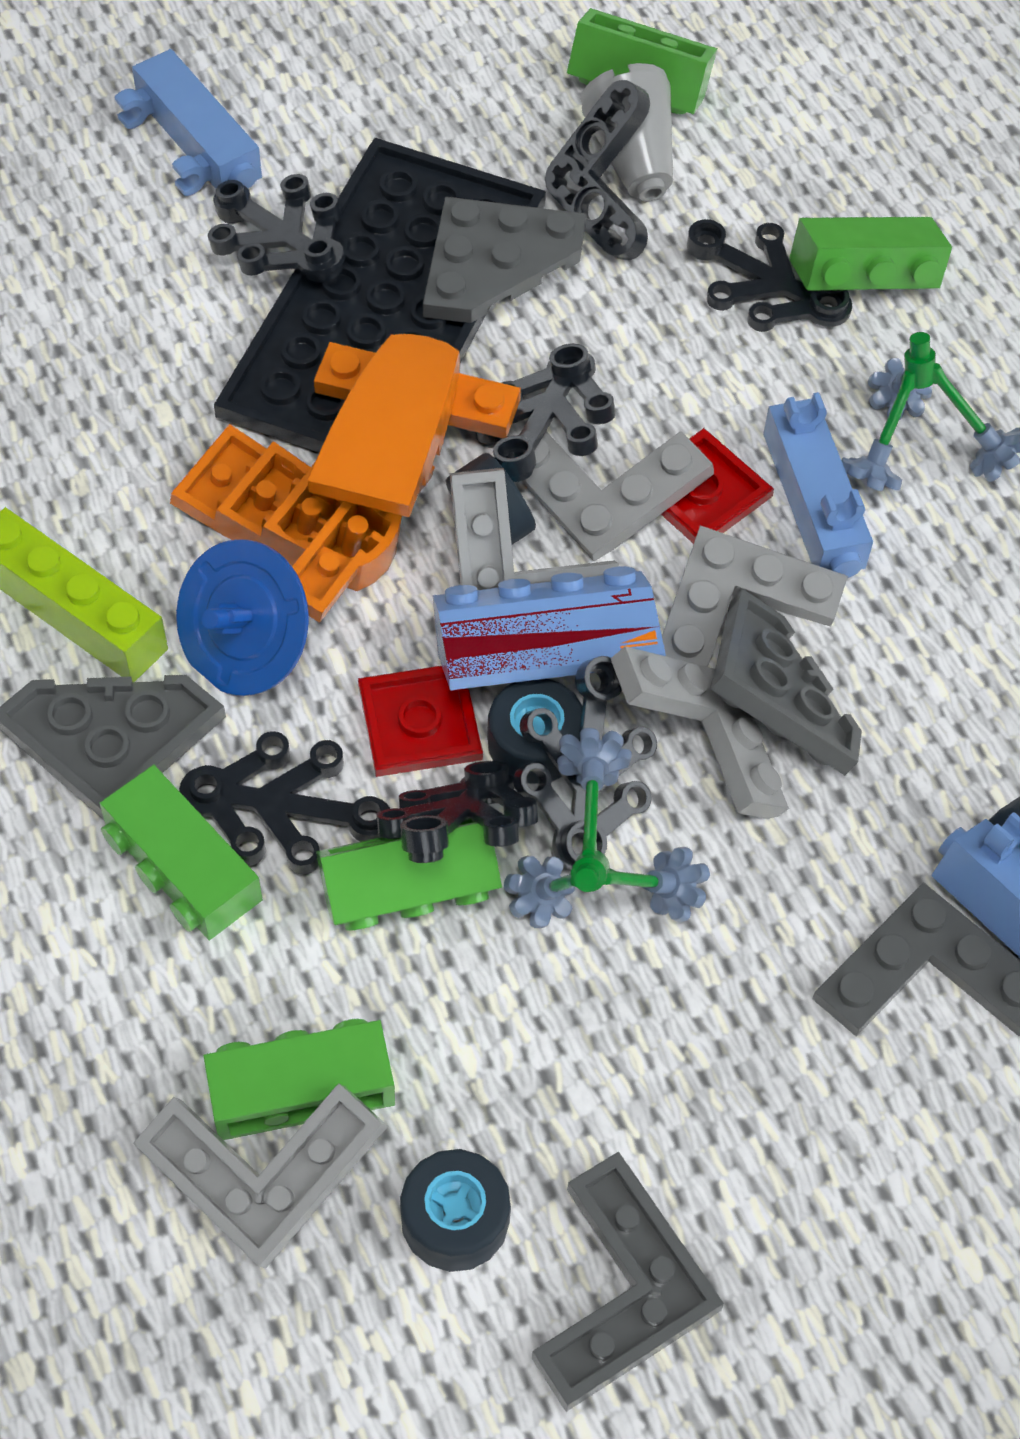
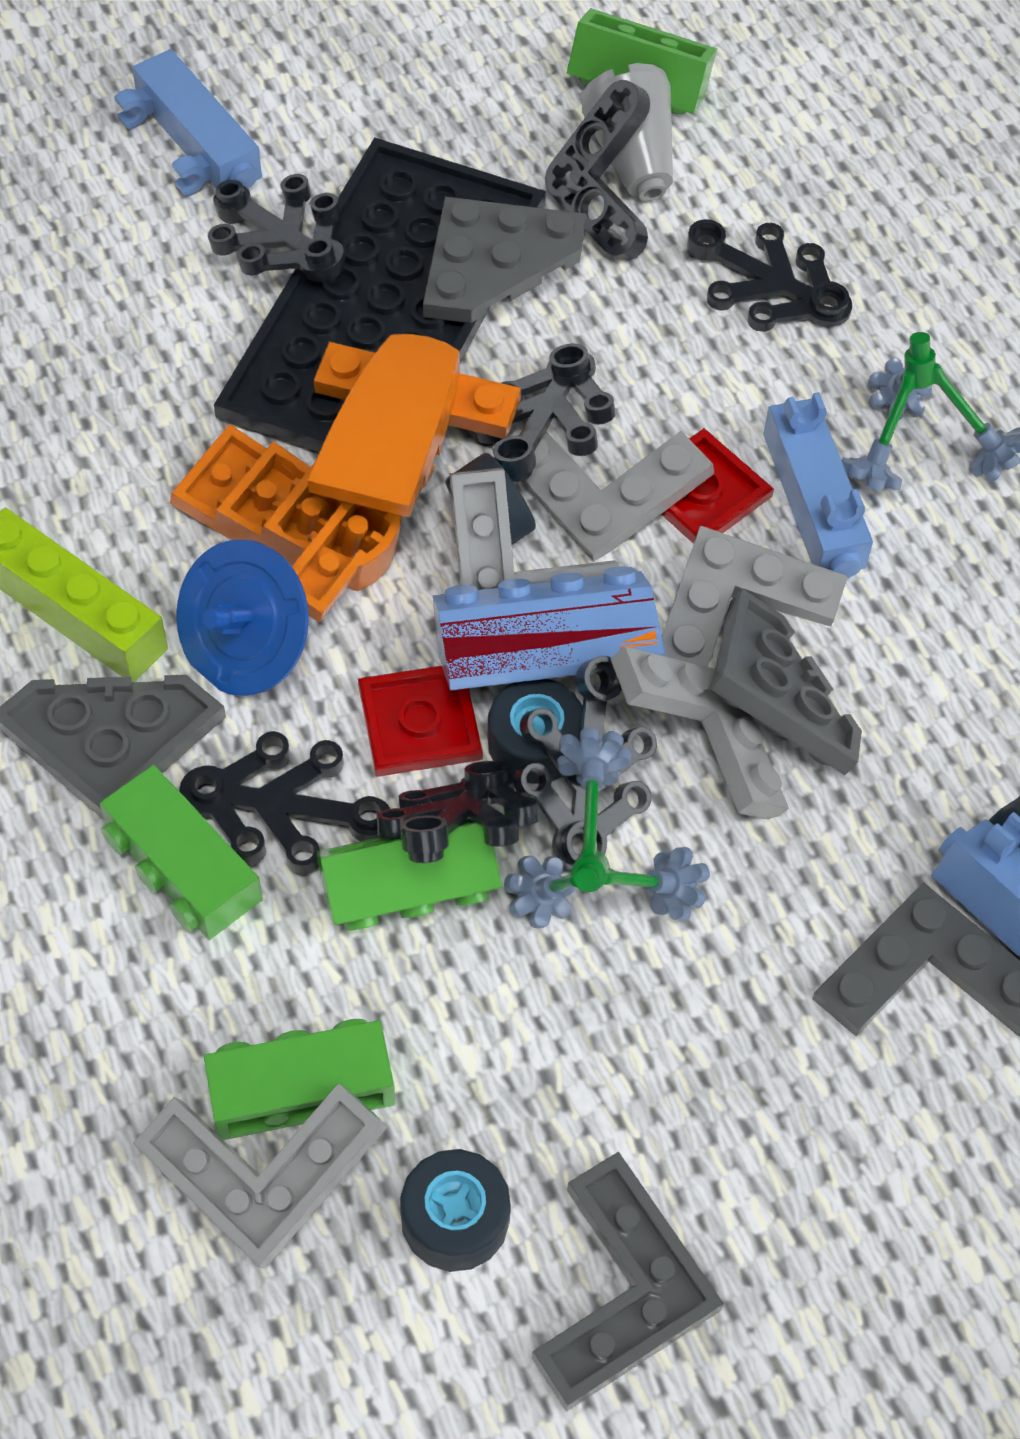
bright green brick [789,217,952,290] -> none

